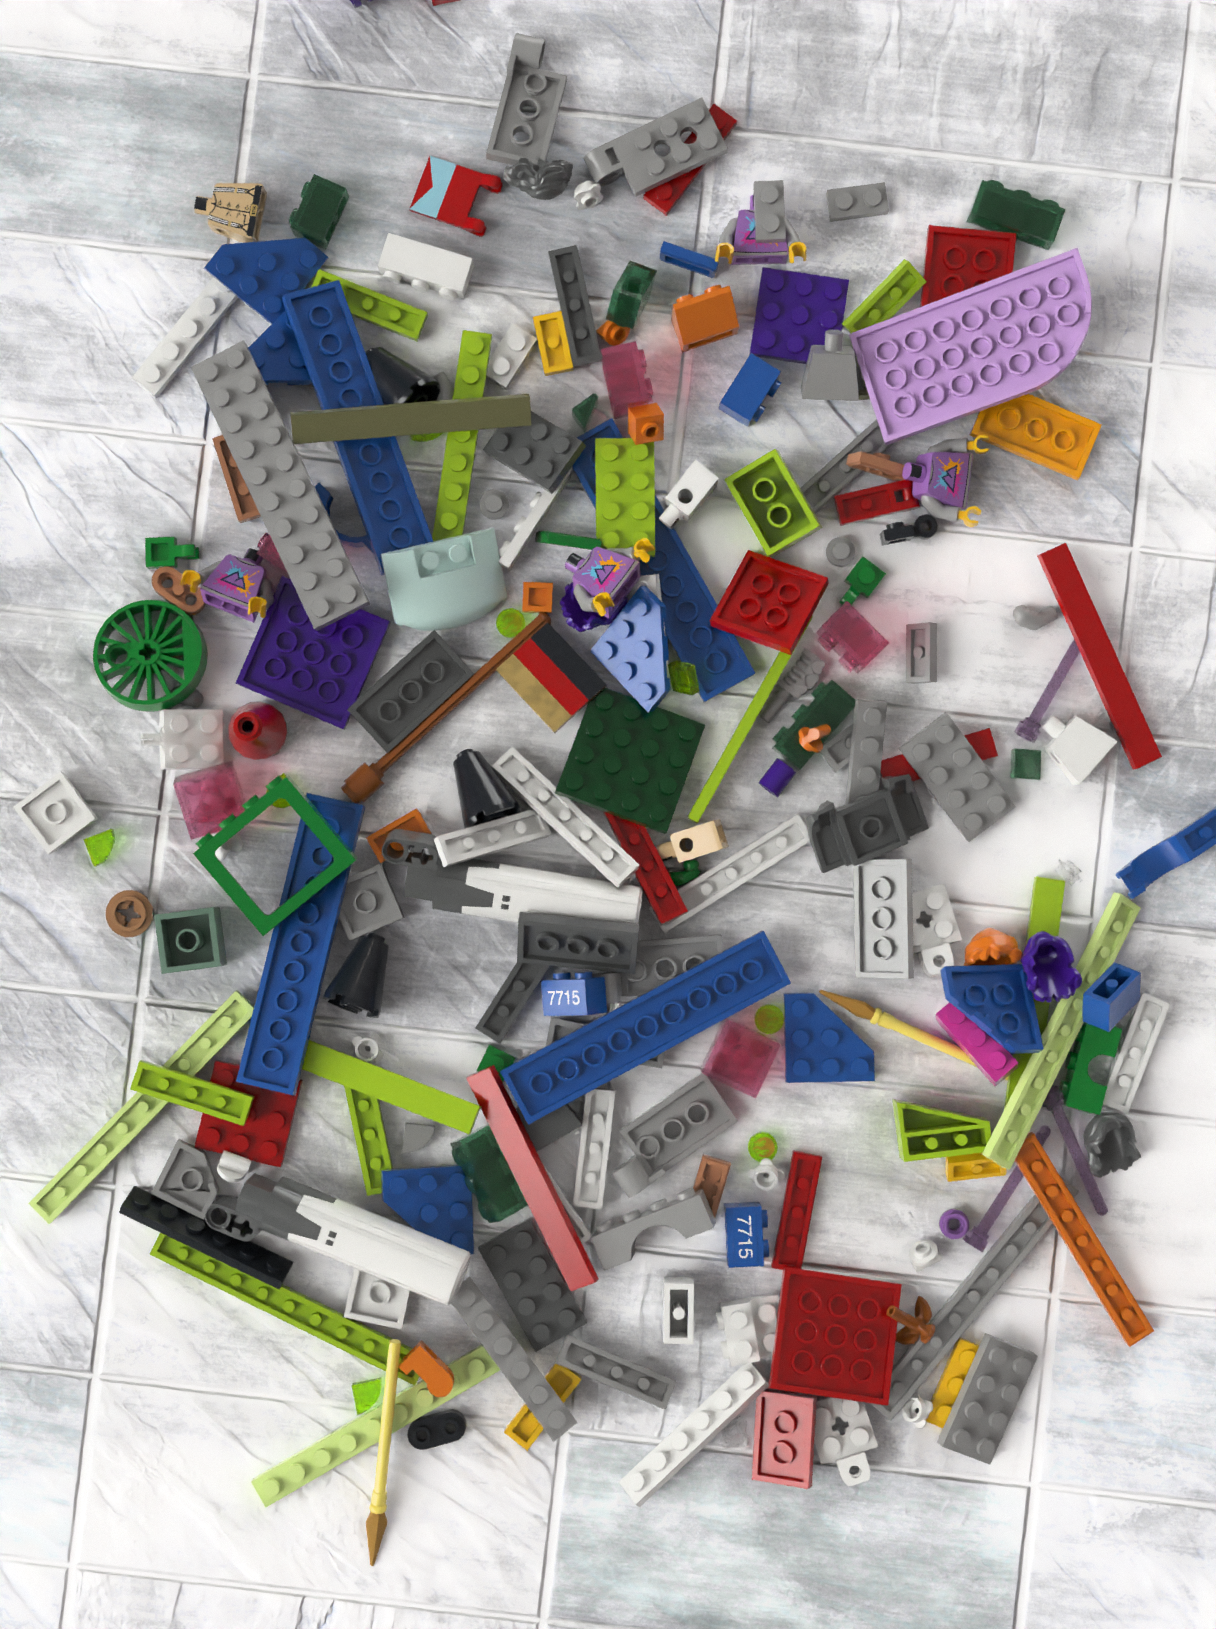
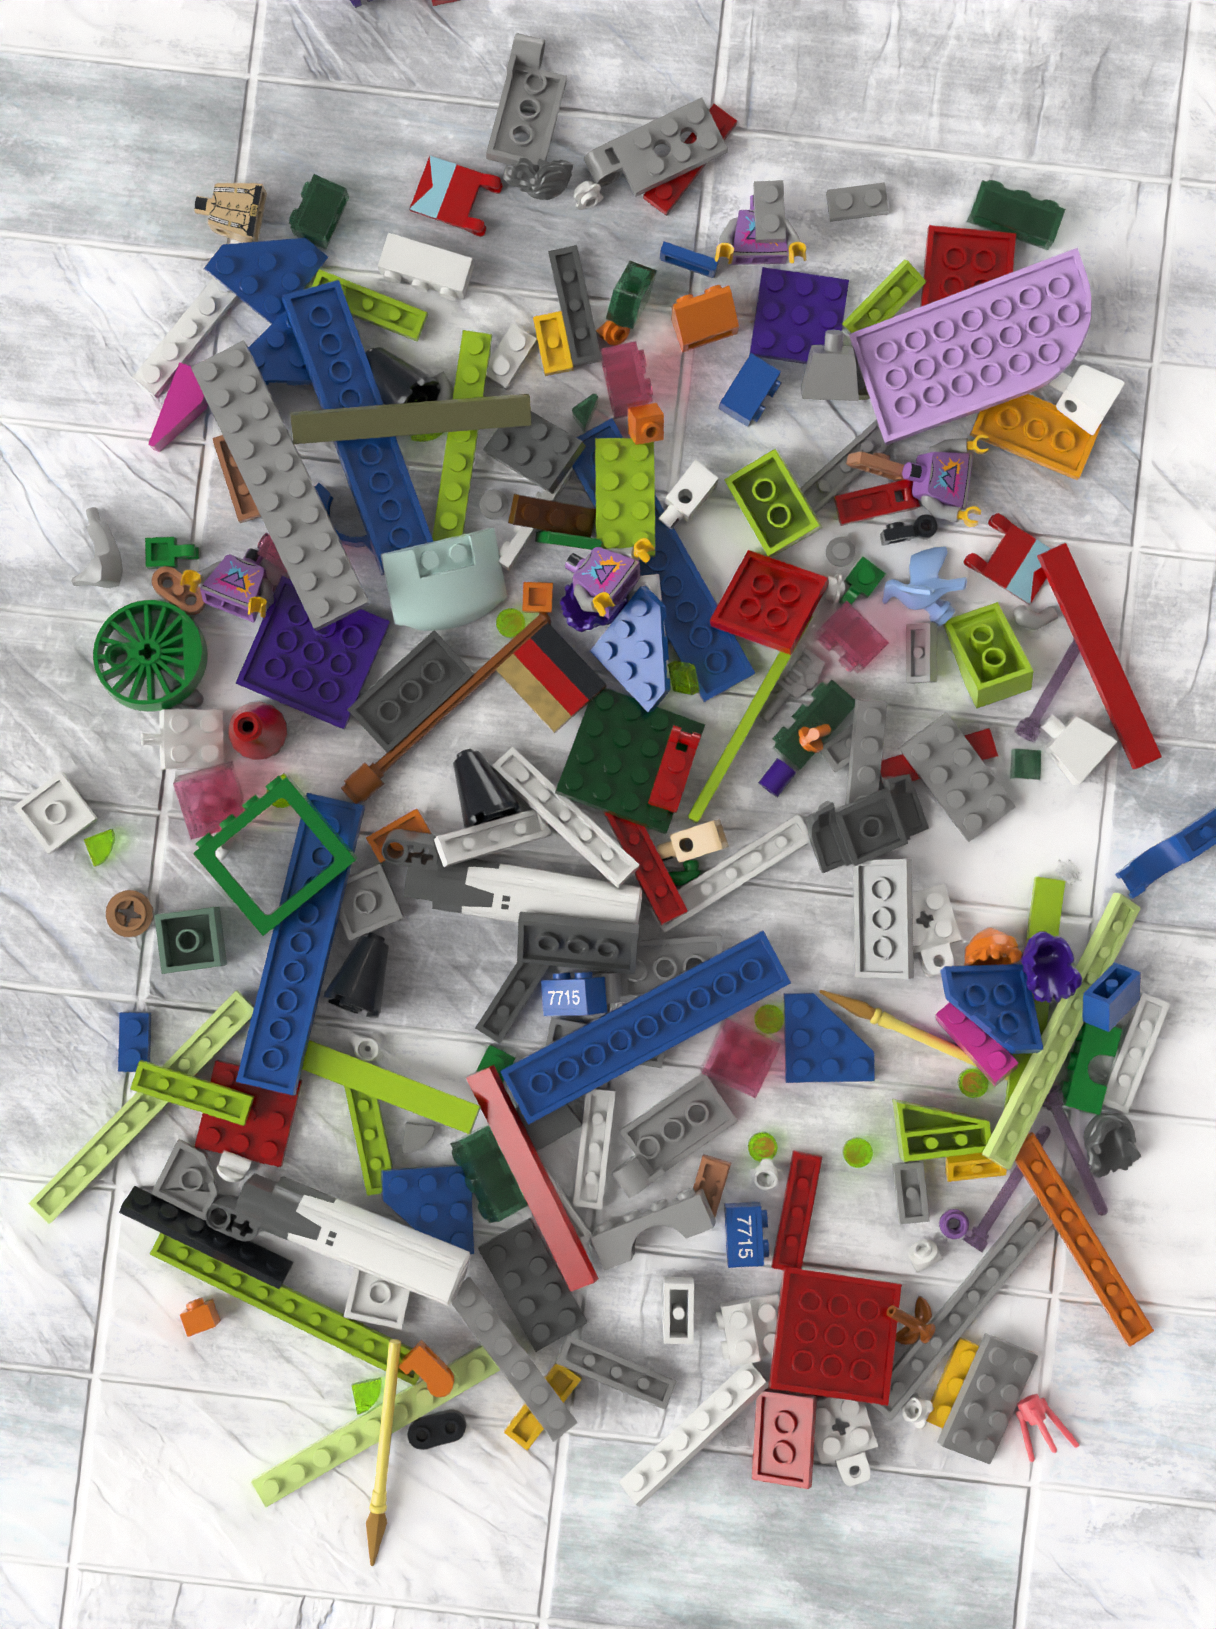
none -> light grey animal [72,507,123,588]
none -> blue plate [118,1012,151,1072]
none -> dark pink slope [148,362,208,452]
none -> orange plate [180,1297,221,1337]
none -> reddish brown plate [508,494,596,538]
none -> red plate [648,725,701,813]
none -> white plate [822,574,845,604]
none -> clear neon green tile [842,1137,873,1168]
none -> light blue animal [882,546,967,627]
none -> light grey plate [892,1161,930,1225]
none -> lime slope [943,602,1034,709]
none -> clear neon green tile [957,1068,989,1098]
none -> red flag [963,513,1051,605]
none -> coral plant [1015,1394,1079,1462]
none -> white torso [1048,365,1125,436]

